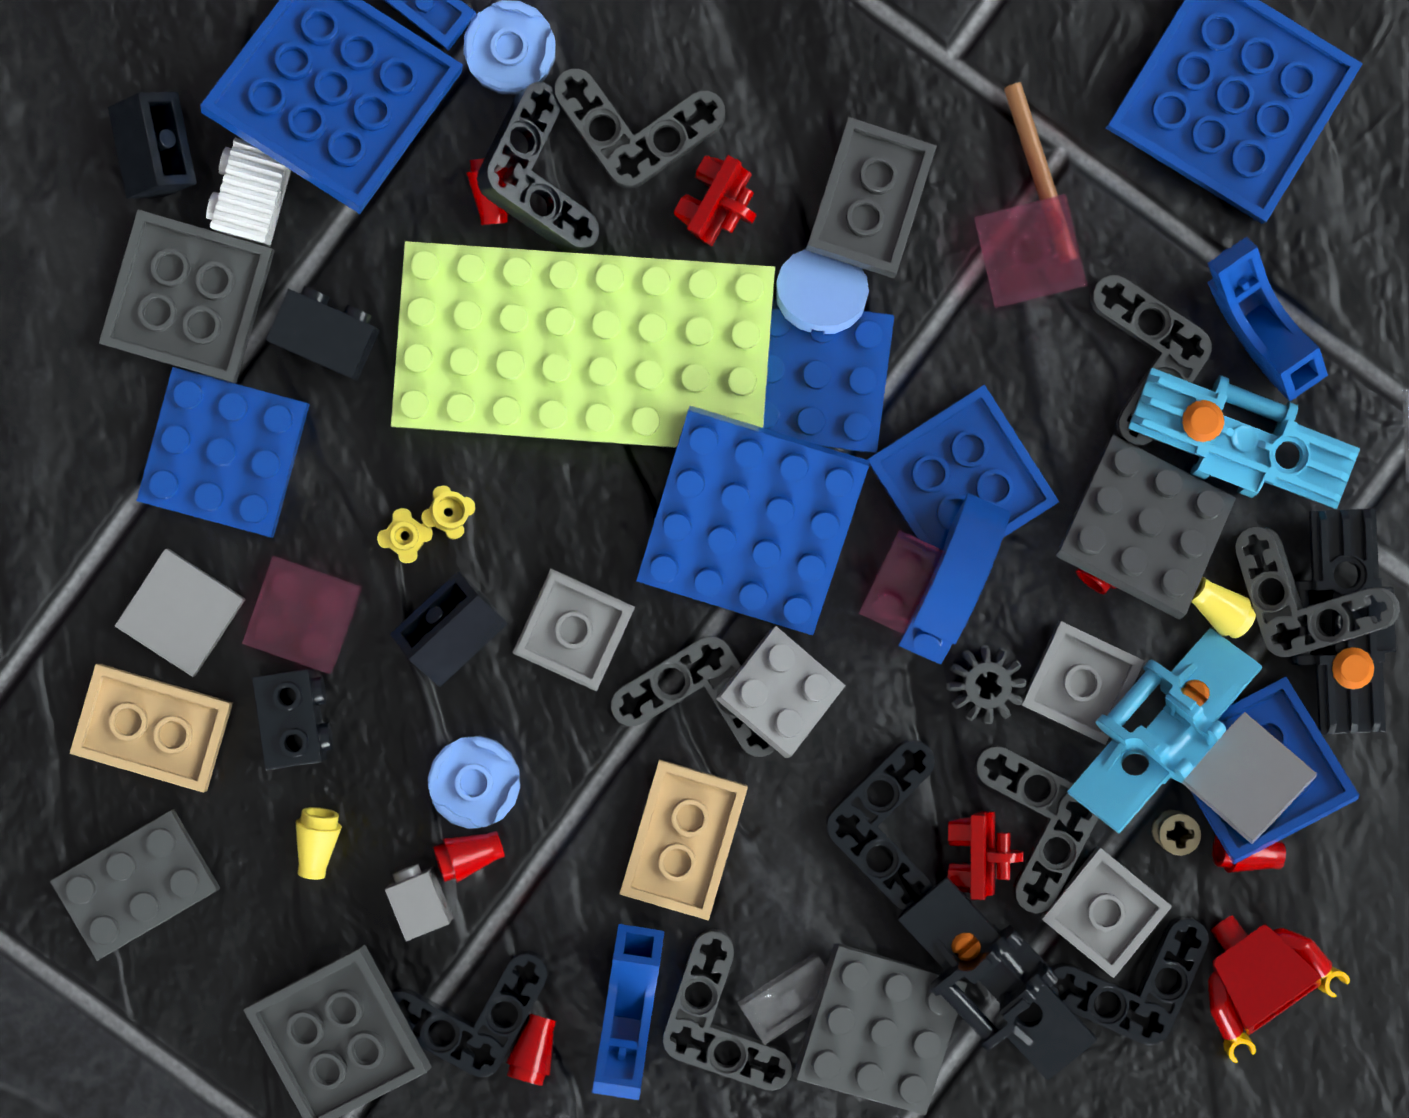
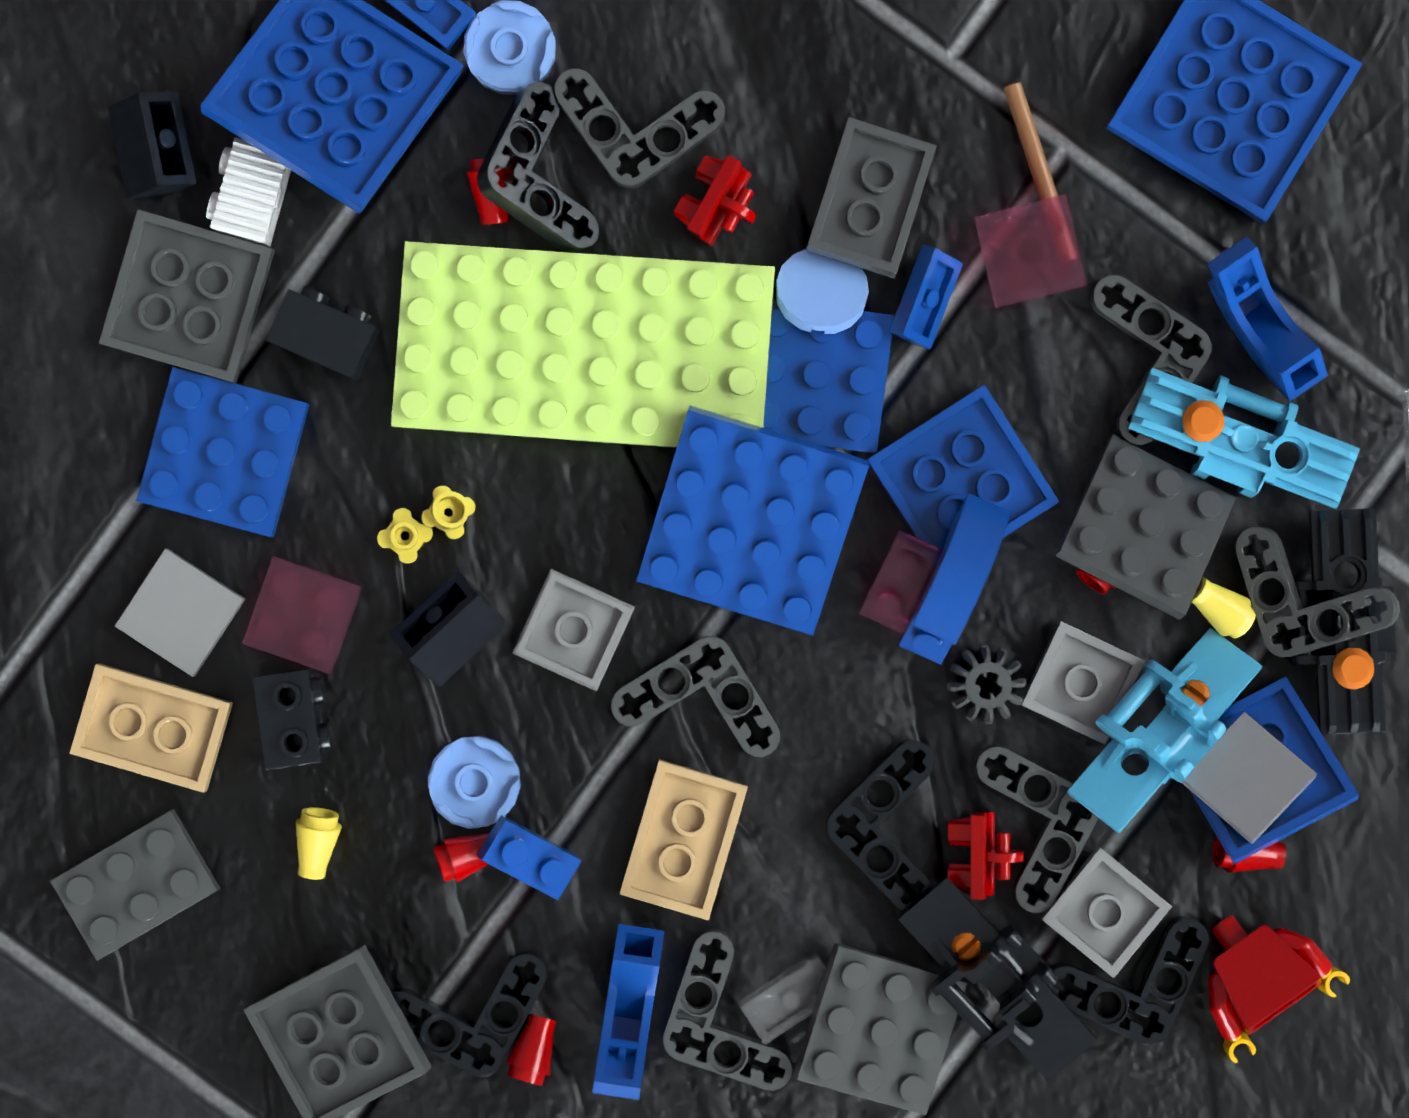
light grey brick [385,864,453,941] -> none
light grey plate [716,626,846,758] -> none
dark tan bush [1151,809,1201,856] -> none
none -> blue plate [477,815,582,900]
none -> blue plate [889,245,963,350]

